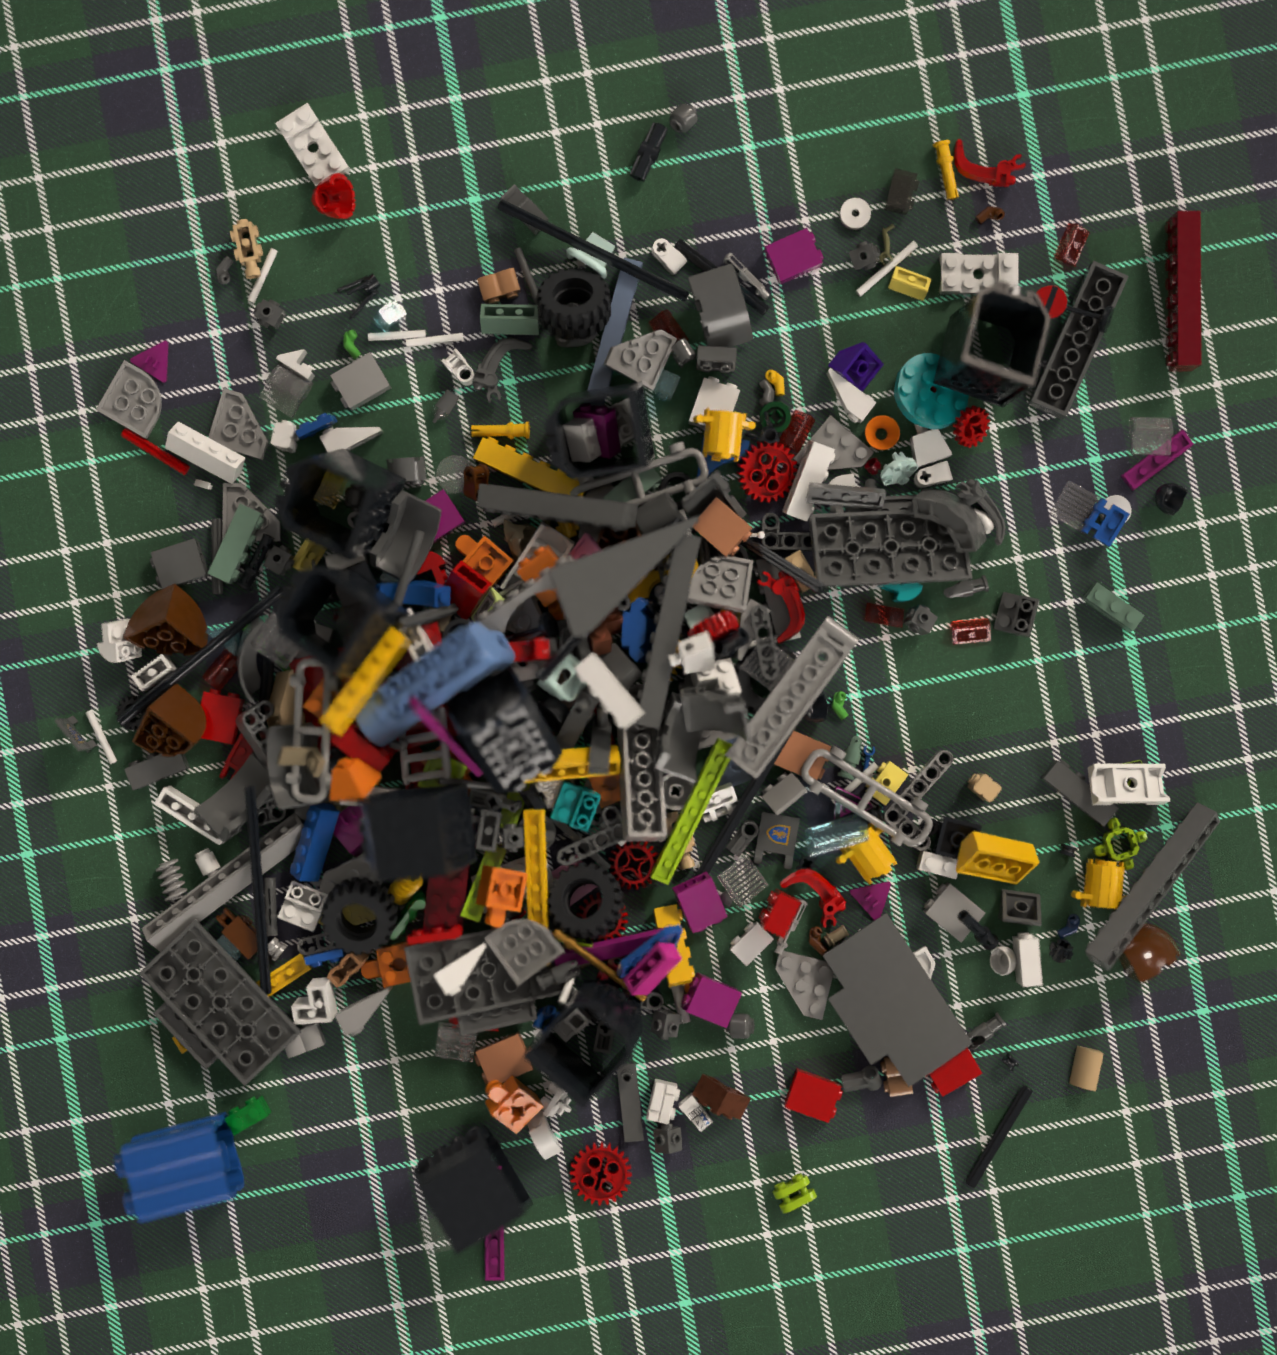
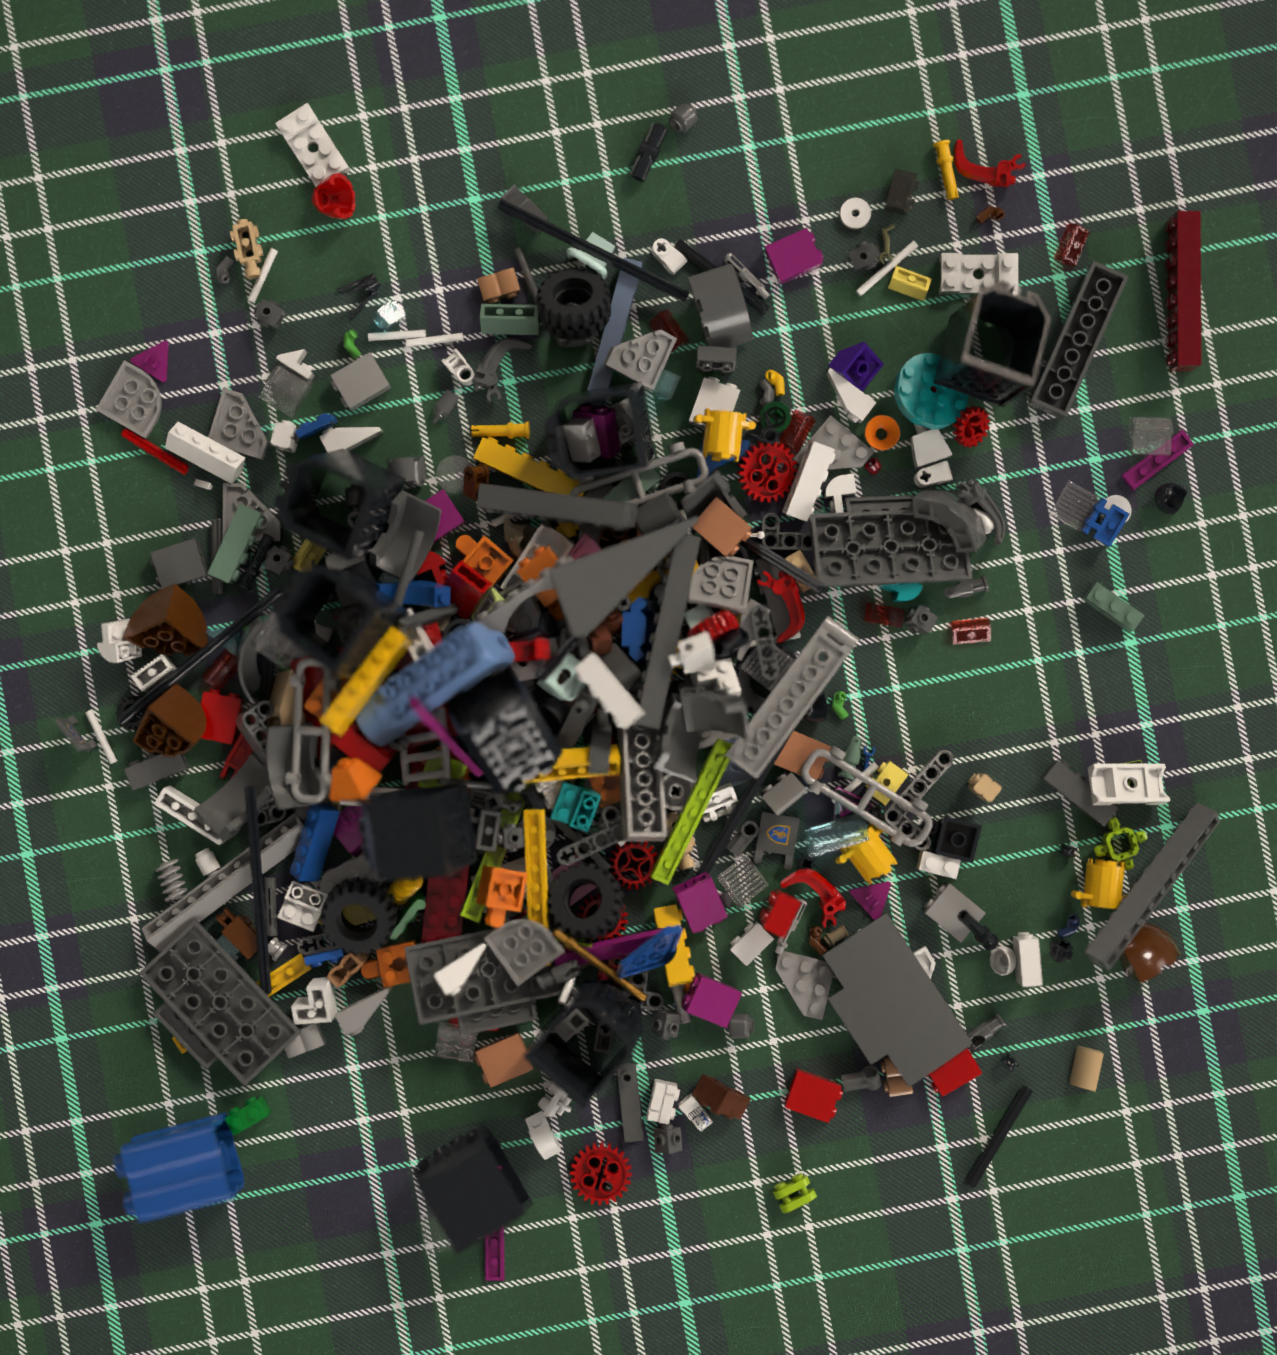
dark tan bracket [277,747,326,777] -> none
clear yellow brick [313,470,348,510] -> none
red plate [407,924,463,945] -> none
orange brick [485,1075,544,1134] -> none
blue arm [533,1005,556,1029] -> none
dark pink brick [623,943,682,995] -> none
dark grey piece [671,338,697,368] -> none
dark grey piece [806,479,886,509] -> none
light aqua plate [880,452,918,485] -> none
yellow slope [956,831,1040,885] -> none
dark grey brick [993,592,1040,638] -> none
dark grey slope [998,889,1042,926] -> none
piece [1036,285,1114,333] -> none

